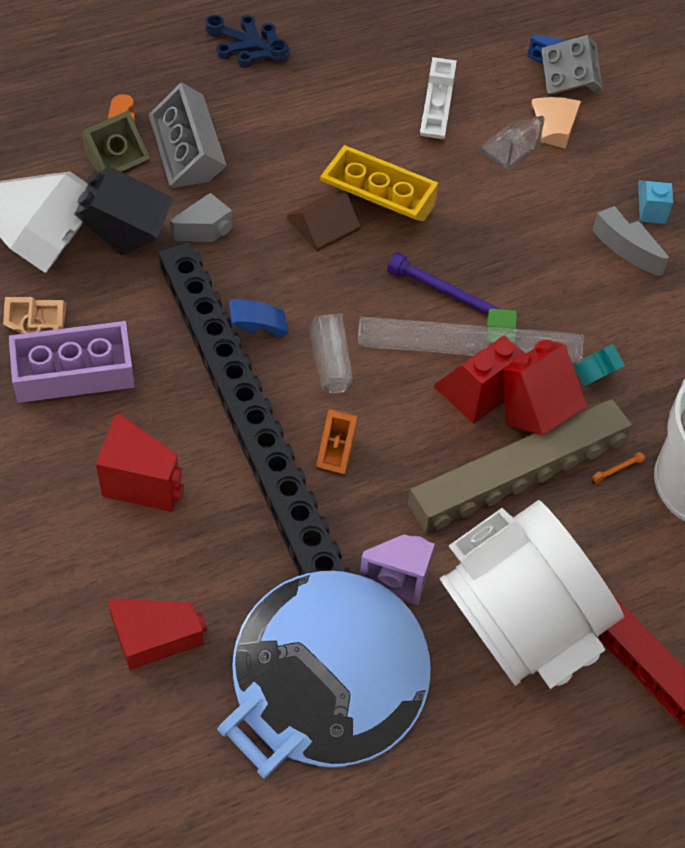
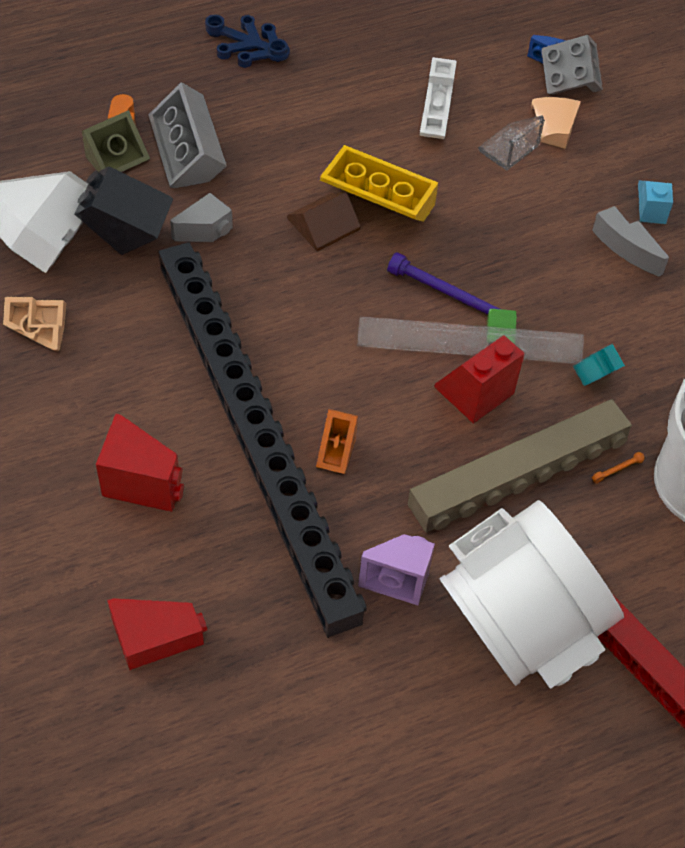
lavender brick [9,321,135,403] -> none
light blue dish [217,571,431,779] -> none
blue slope [229,299,288,338] -> none
clear slope [308,313,353,393] -> none
red slope [502,340,587,435] -> none

